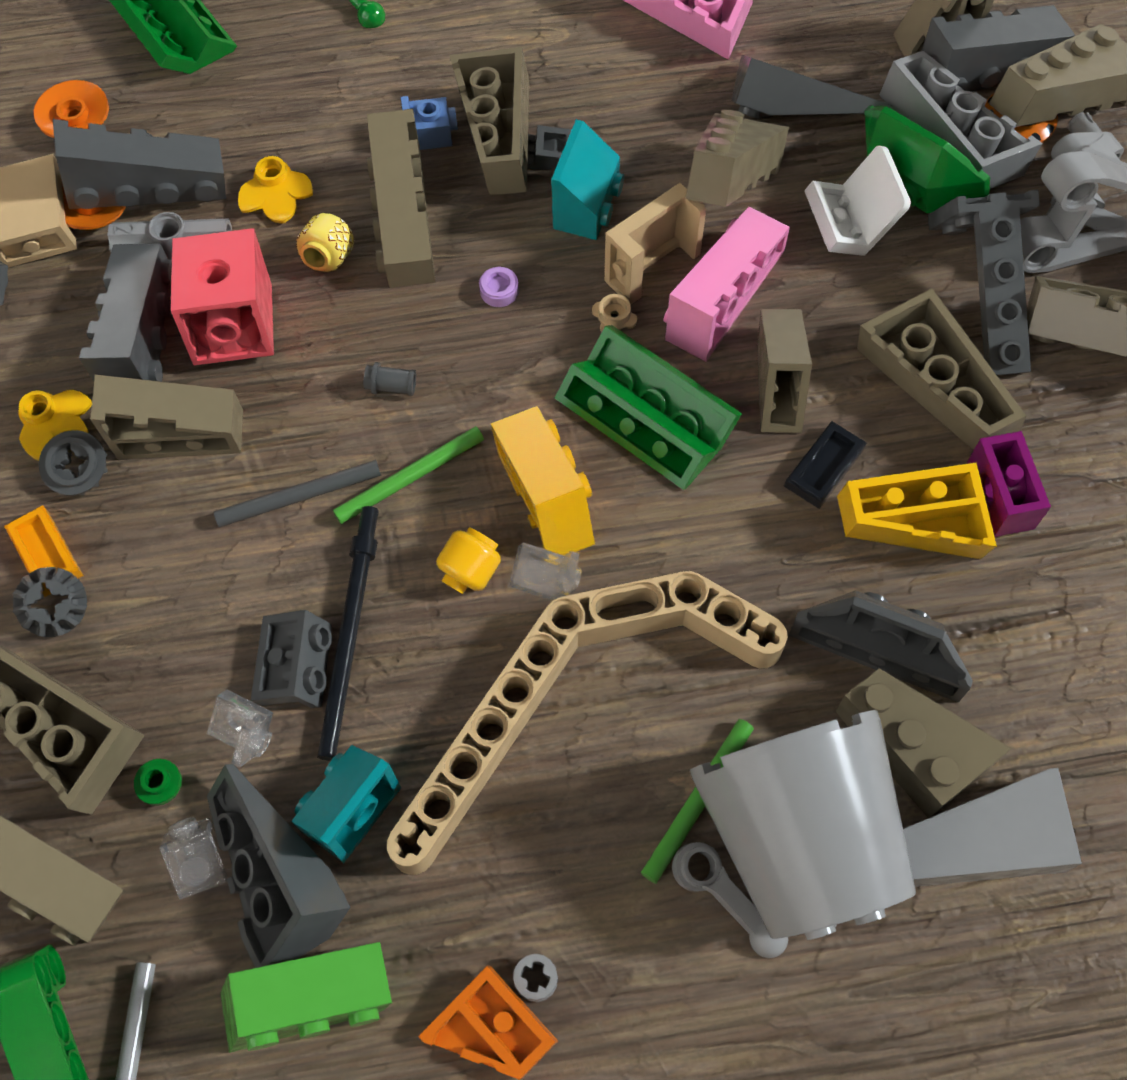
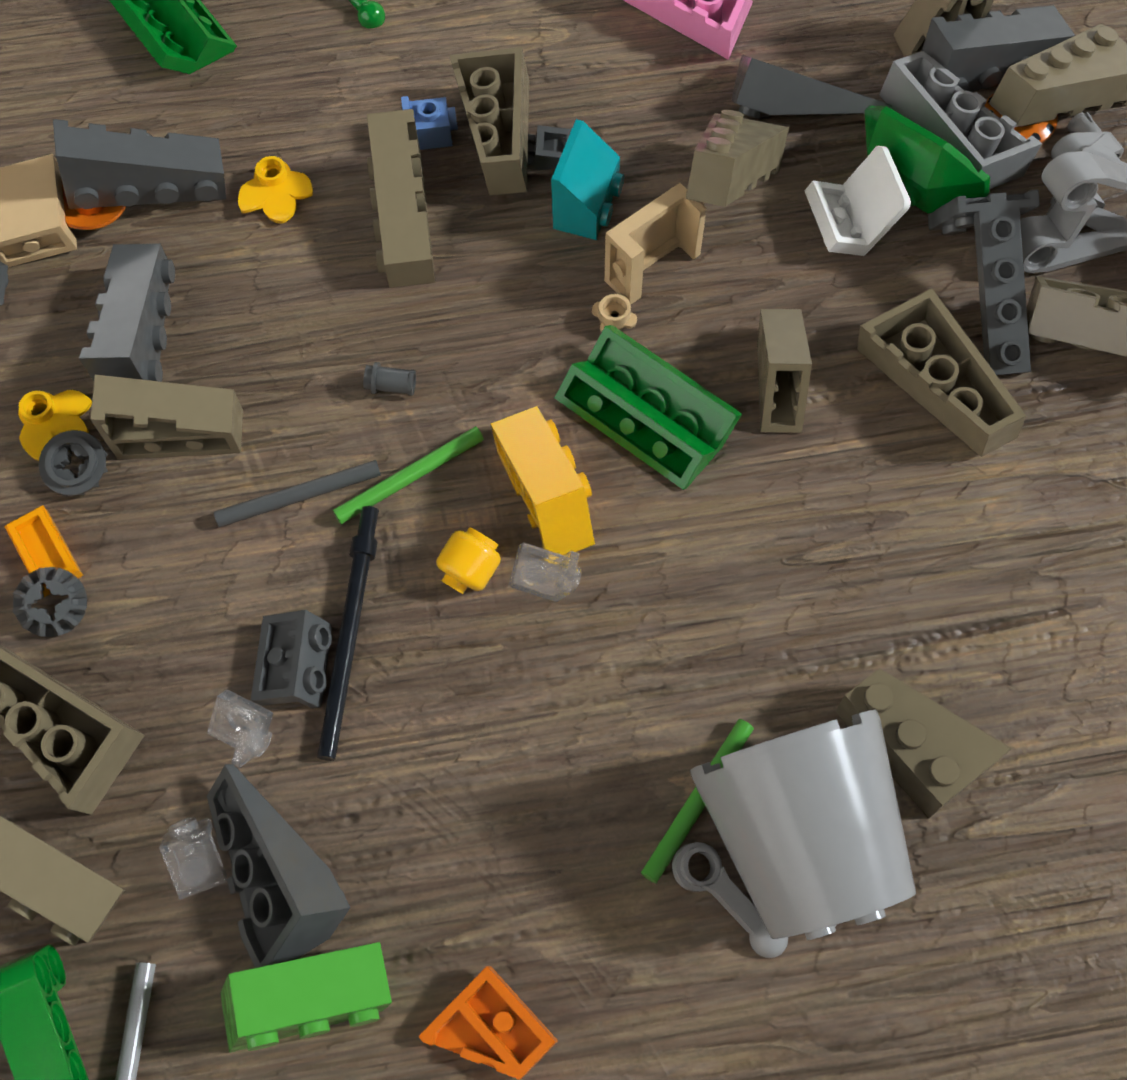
orange dish [34,80,109,138] -> none
light grey piece [107,212,232,260] -> none
green plate [134,759,182,806] -> none
coral brick [171,228,274,366] -> none
teal slope [291,745,401,864] -> none
light yellow head [296,213,354,272] -> none
tan beam [387,571,788,875] -> none
lavender tile [479,267,519,307] -> none
light grey bush [513,954,558,1003] -> none
bright pink wedge [663,207,790,362] -> none
black tile [784,421,867,509] -> none
dark grey wedge [789,590,973,703] -> none
yellow wedge [837,462,997,559] -> none
light grey slope [903,768,1082,887] -> none
magenta brick [967,431,1051,537] -> none

